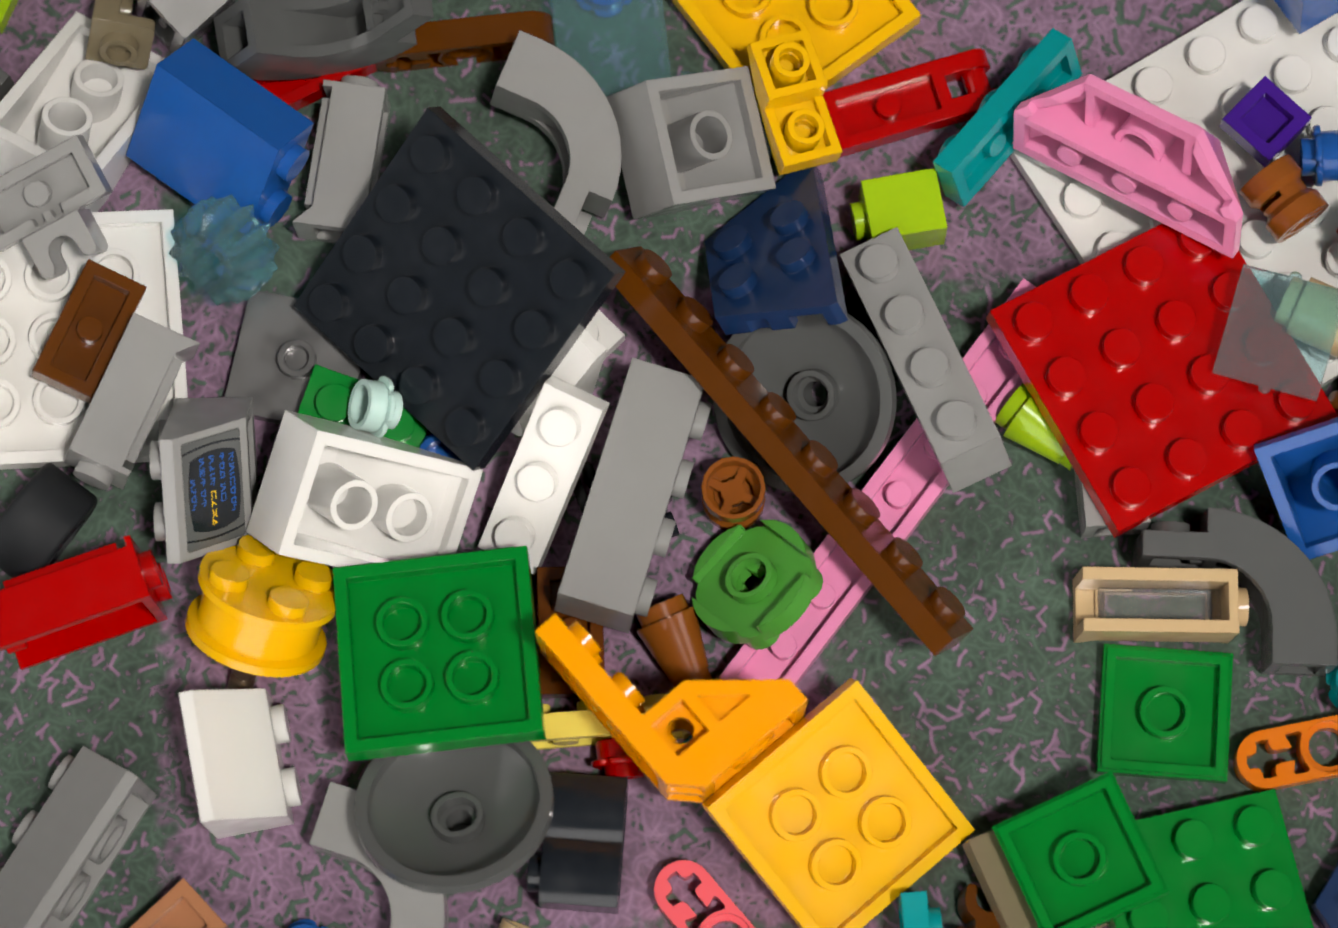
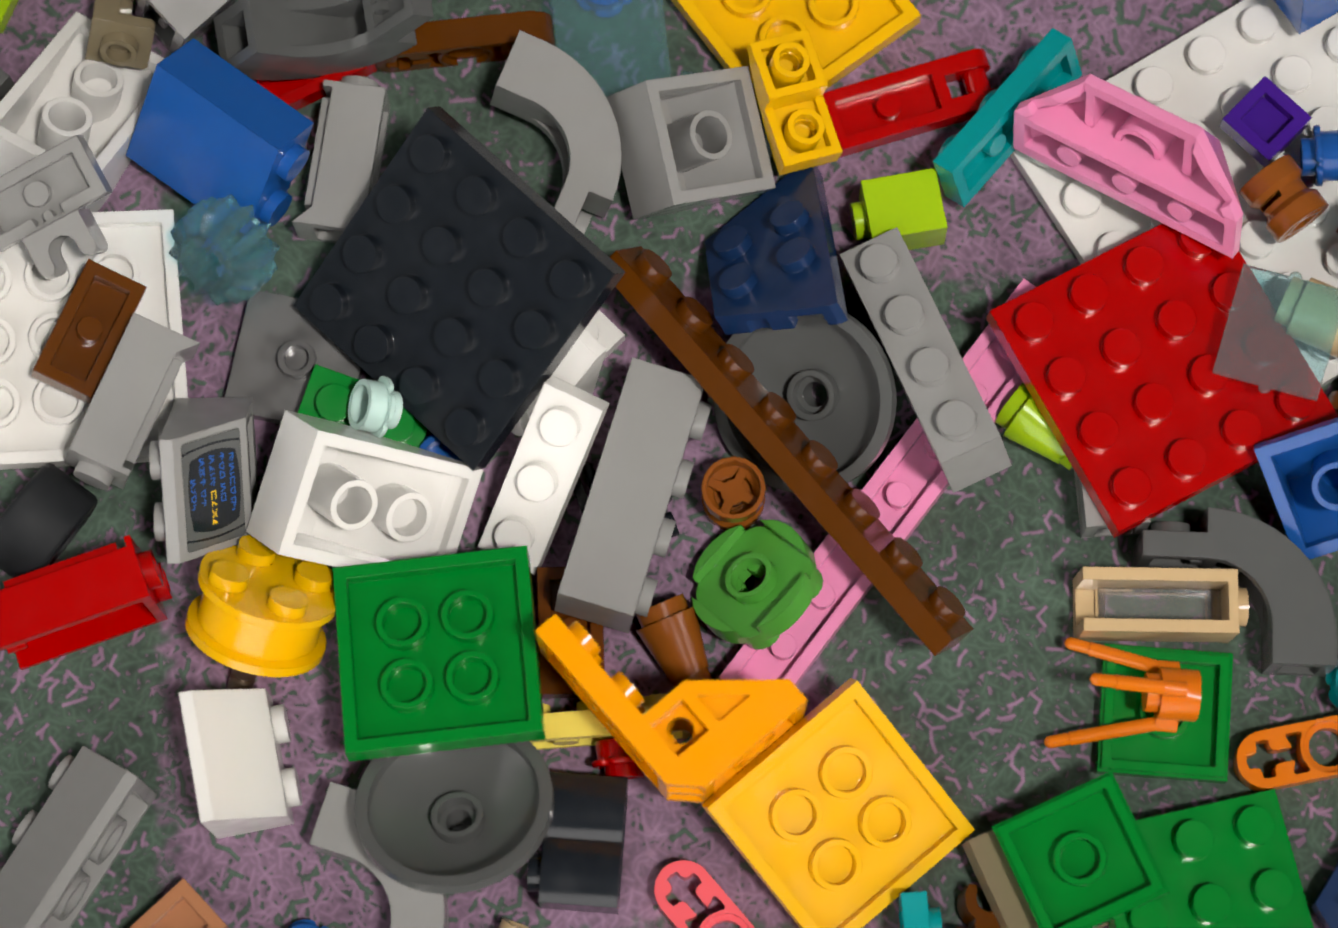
none -> orange plant [1044,637,1202,748]

